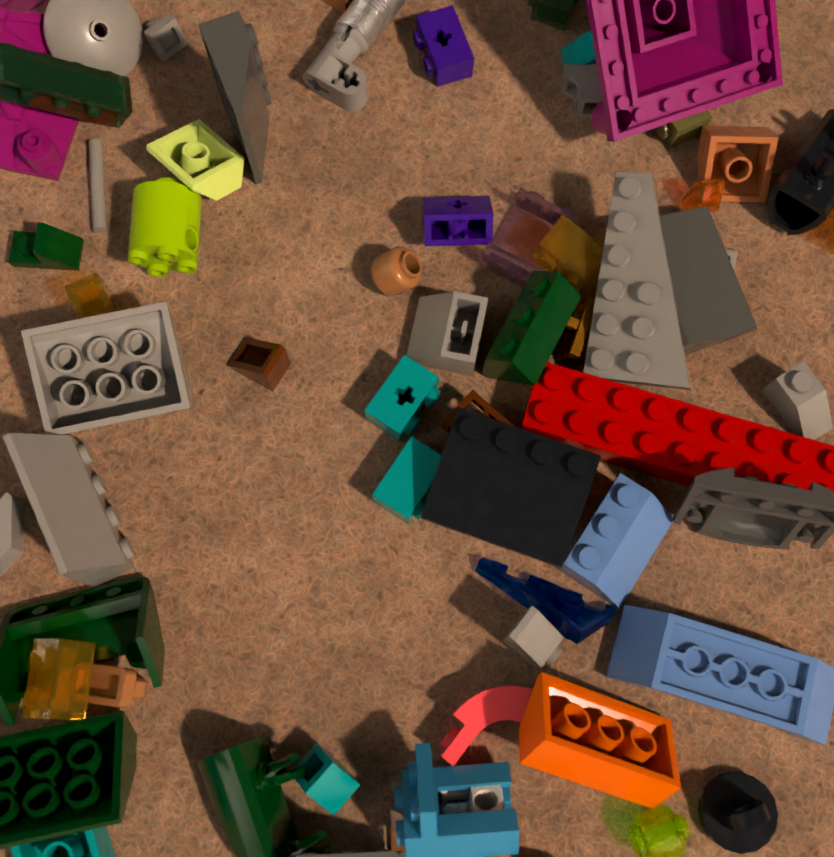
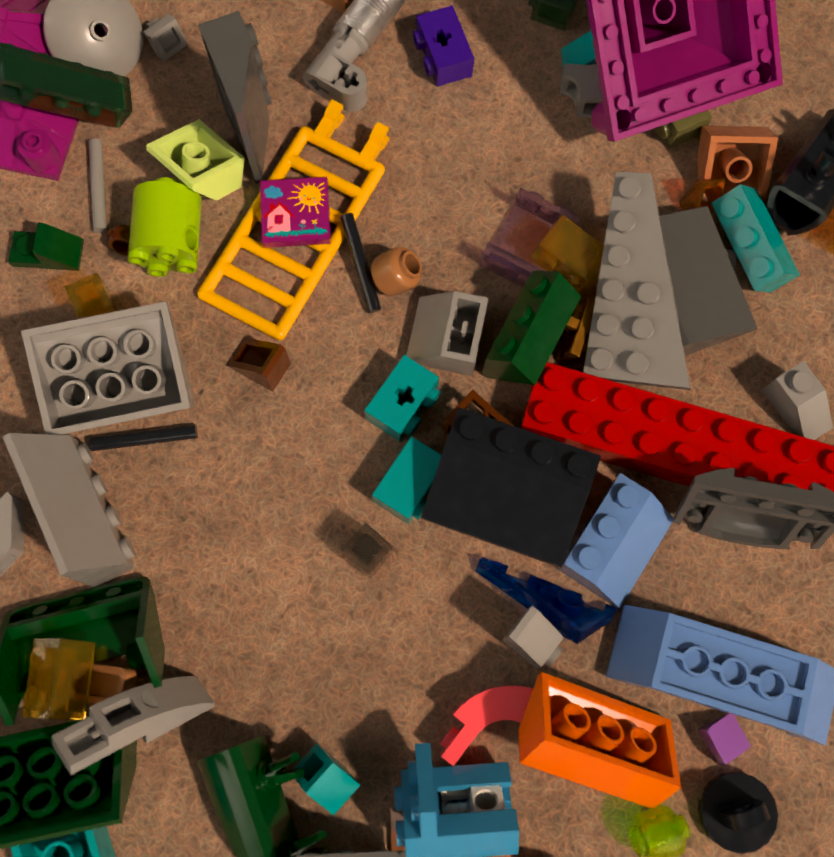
dark purple brick [423,196,493,246] -> none
none -> light grey slope [51,676,215,775]
none -> black bar [89,424,198,452]
none -> reddish brown plate [107,225,130,255]
none -> yellow bar [197,99,390,341]
none -> magenta tile [260,177,331,248]
none -> black bar [340,213,382,313]
none -> clear smoke brick [341,522,394,579]
none -> medium lavender slope [699,713,751,765]
none -> teal brick [711,184,801,292]

